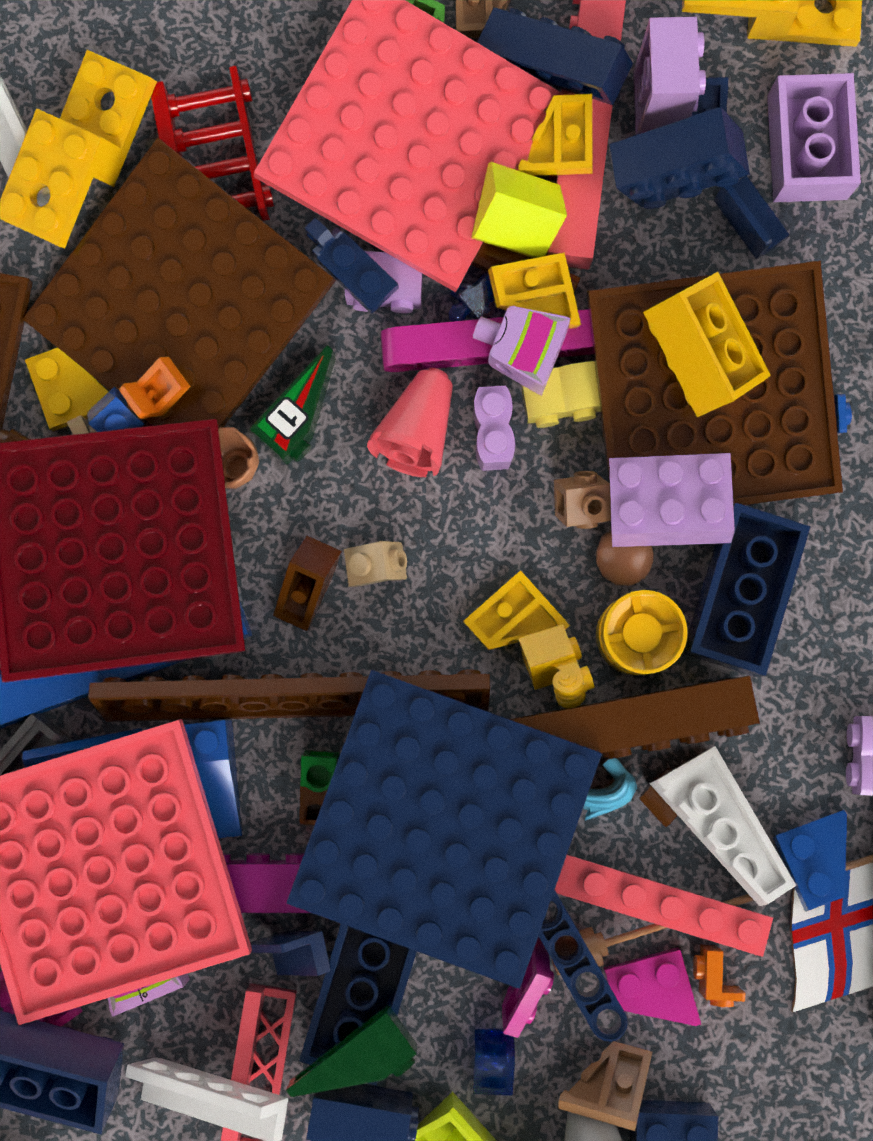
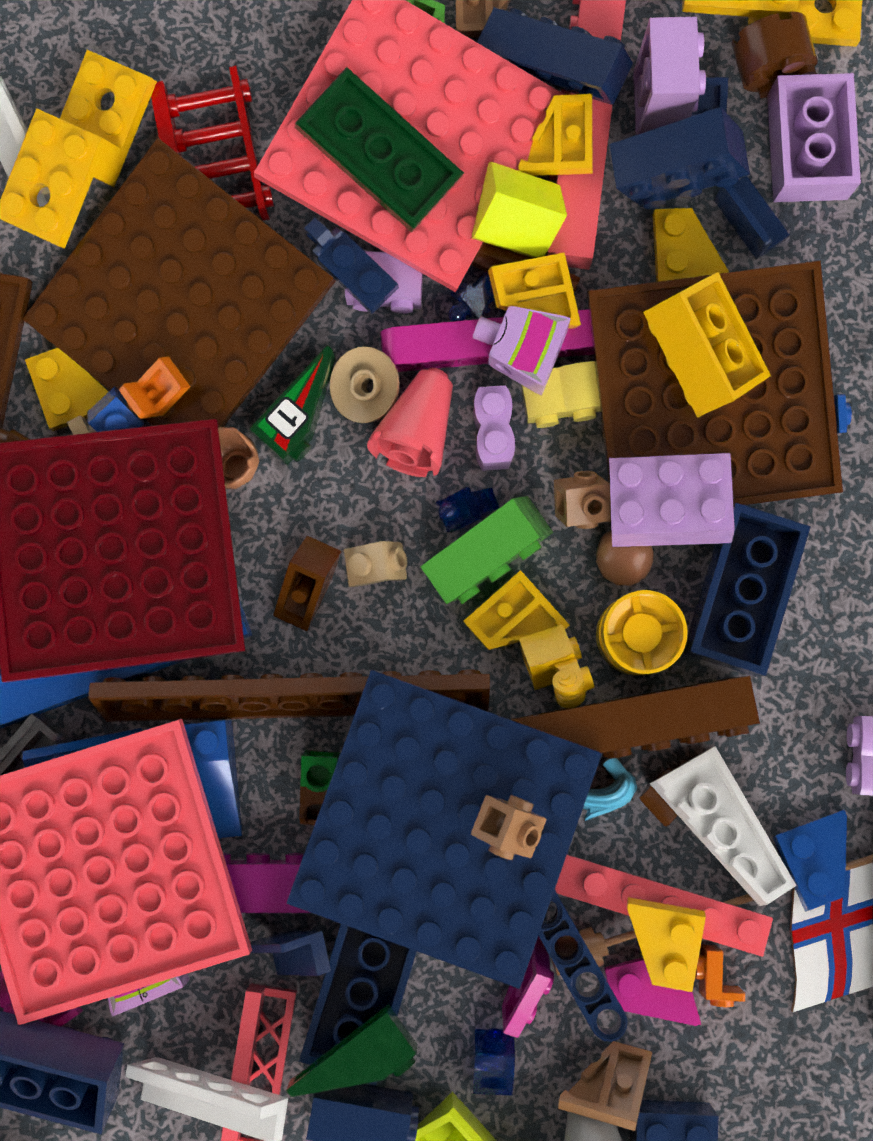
none -> dark green tile [295,67,464,232]
none -> tan dish [330,347,399,423]
none -> bright green wedge [420,496,554,604]
none -> clear blue piece [436,486,500,533]
none -> medium nougat brick [471,795,547,860]
none -> yellow wing [627,897,706,992]
none -> yellow wing [653,208,729,282]
none -> reddish brown brick [732,12,818,99]

